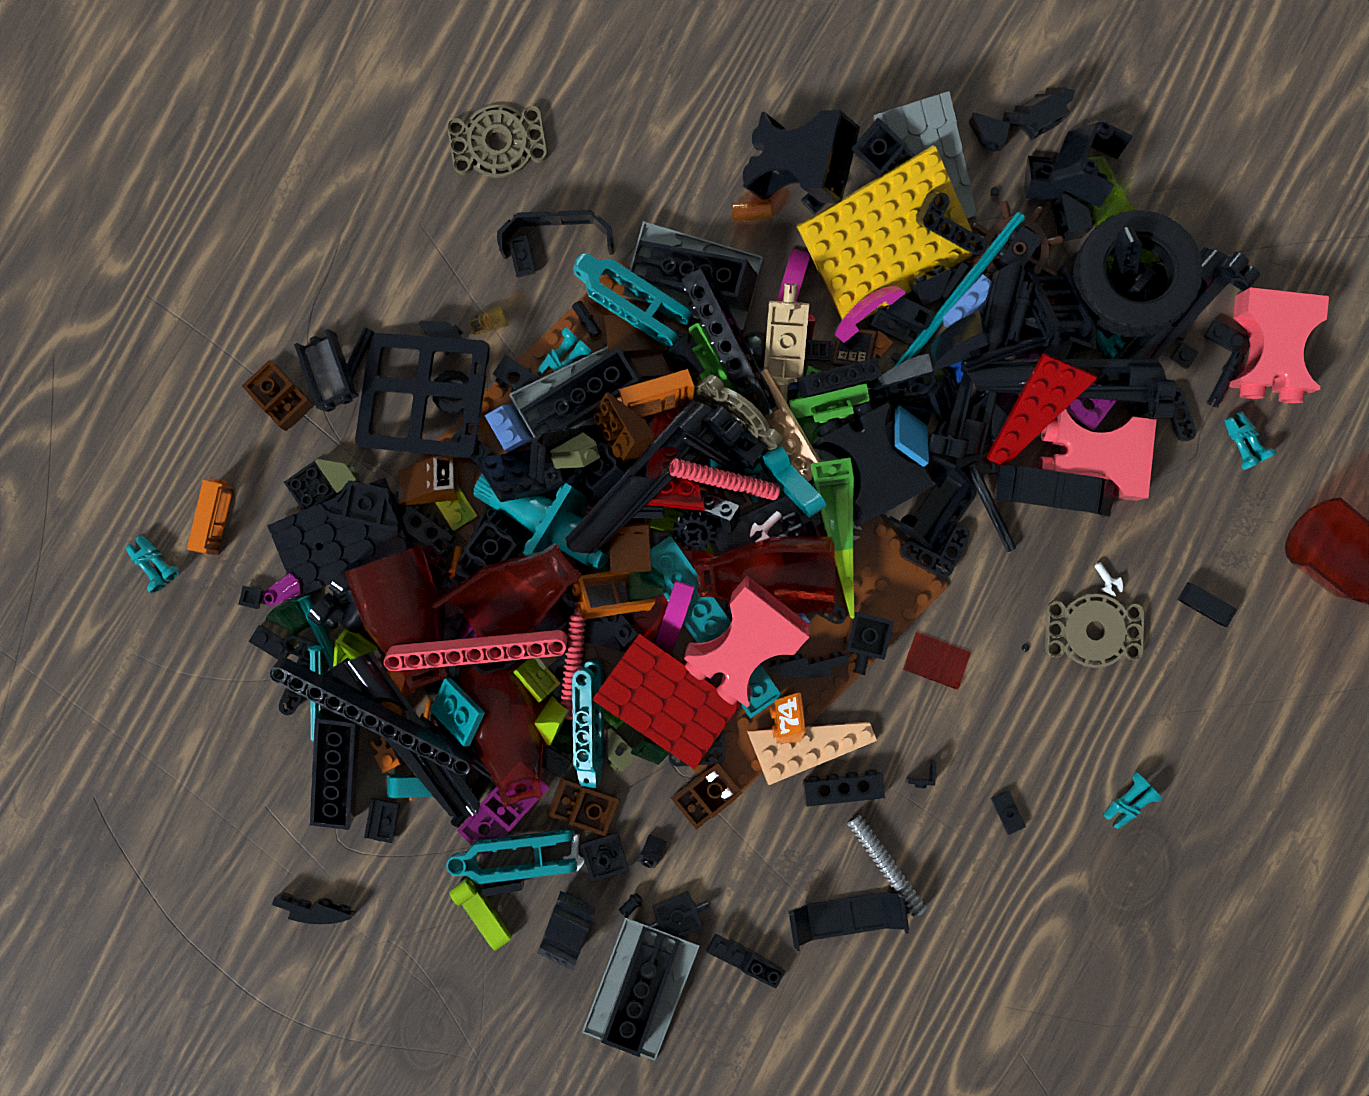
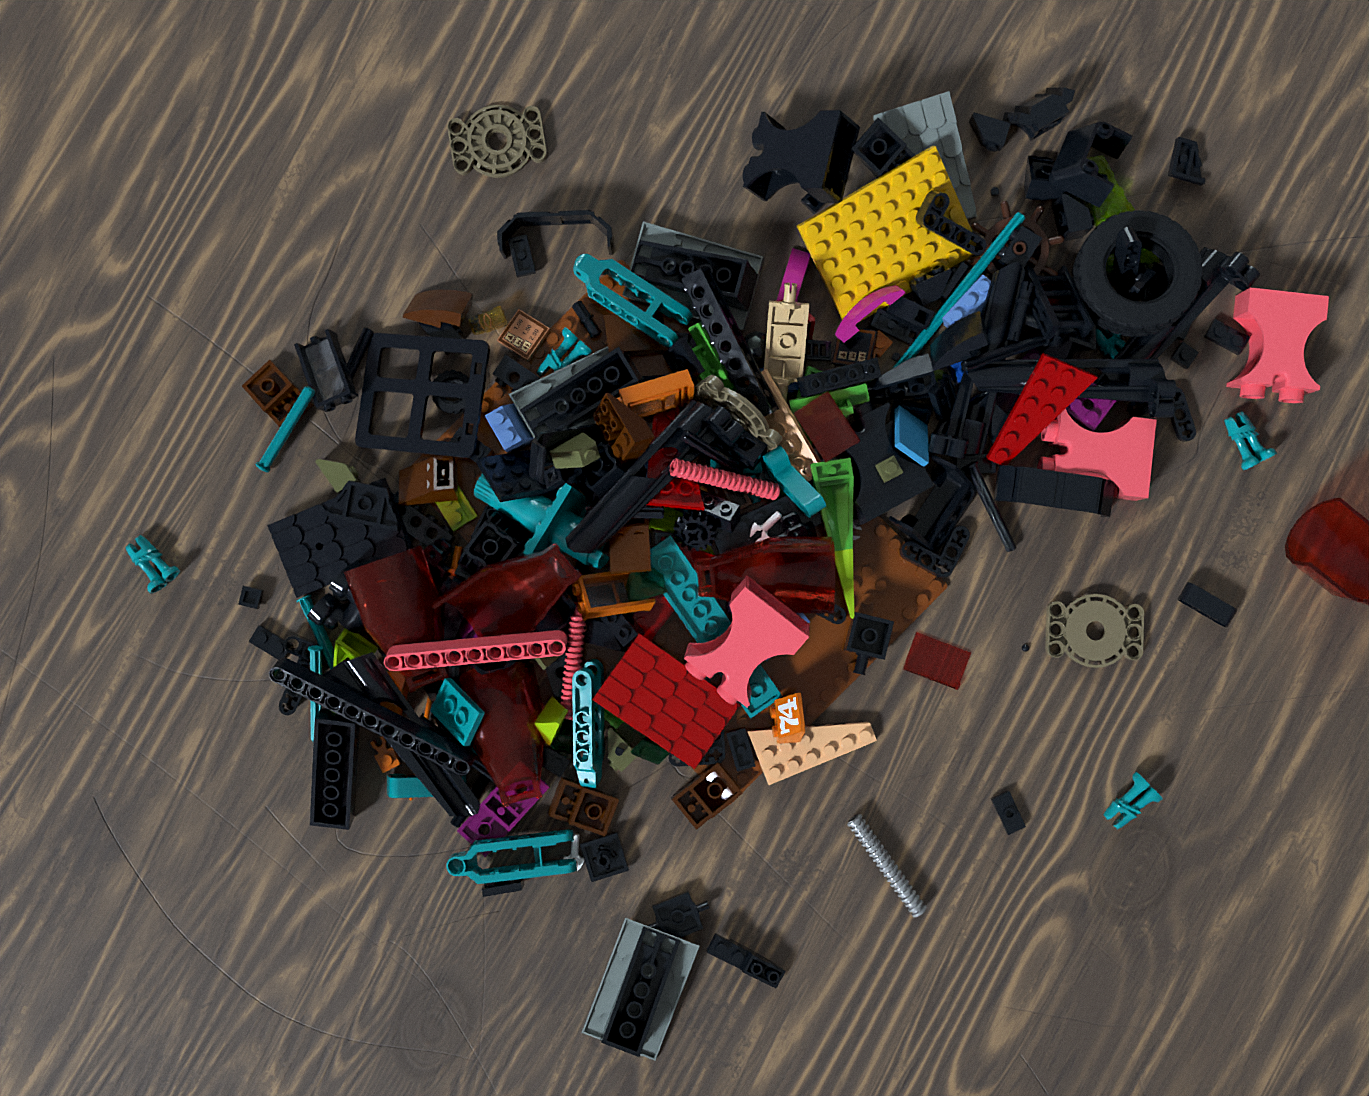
orange door [187,478,235,555] -> none
magenta piece [263,573,302,606] -> none
clear green slope [264,599,310,634] -> none
black slope [272,893,356,924] -> none
black tile [284,461,337,510] -> none
black plate [364,798,400,843] -> none
lime beam [449,877,512,951] -> none
lime plate [513,658,561,703] -> none
black slope [538,891,596,971] -> none
black pin [618,893,643,918] -> none
black bracket [638,834,667,868] -> none
dark pink slope [654,580,694,653] -> none
clear orange pin [731,199,772,222] -> none
black slope [768,651,849,678] -> none
black windscreen [788,892,909,951] -> none
black brick [803,770,885,807] -> none
black bracket [906,760,937,788] -> none
white bar [1095,562,1123,596] -> none
black pin [1206,350,1245,408] -> none
none -> teal axle [255,386,315,472]
none -> reddish brown slope [403,290,473,328]
none -> tile [497,309,551,362]
none -> black plate [726,728,756,771]
none -> clear red piece [794,391,861,462]
none -> olive plate [875,455,903,483]
none -> black wing [1168,137,1205,186]

